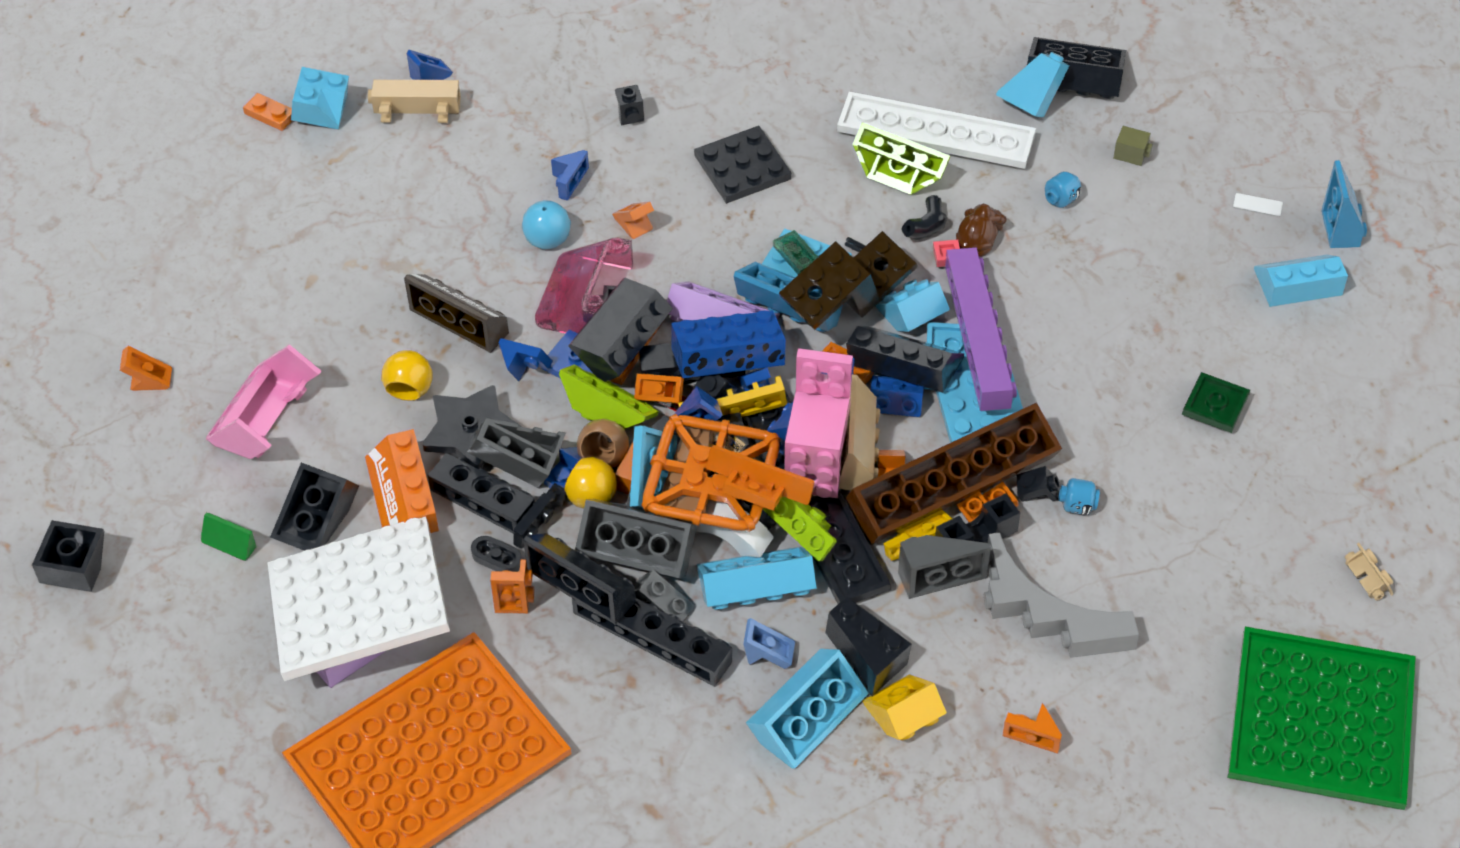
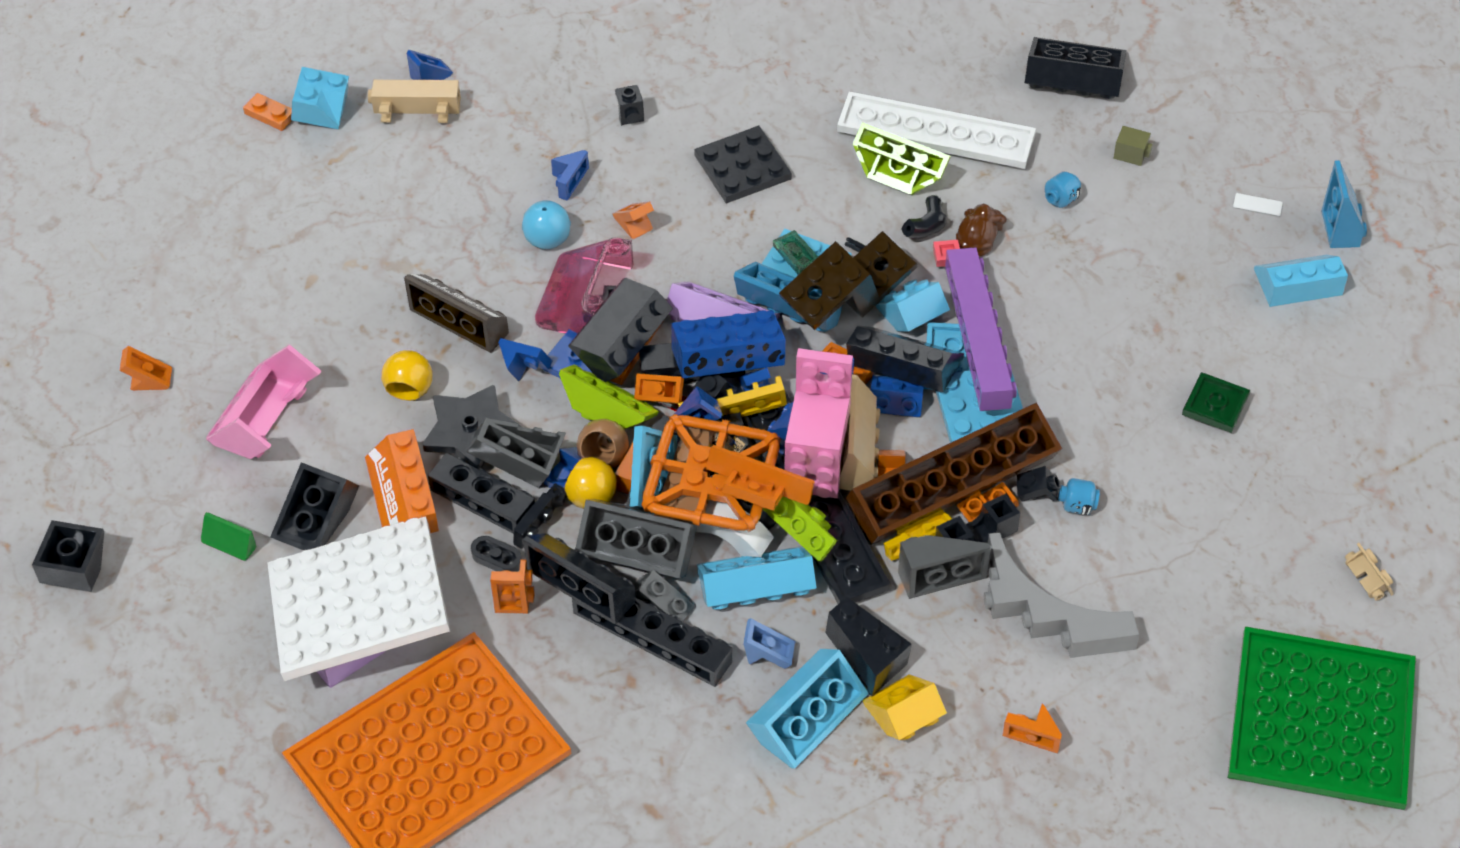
medium azure slope [996,52,1069,117] -> none

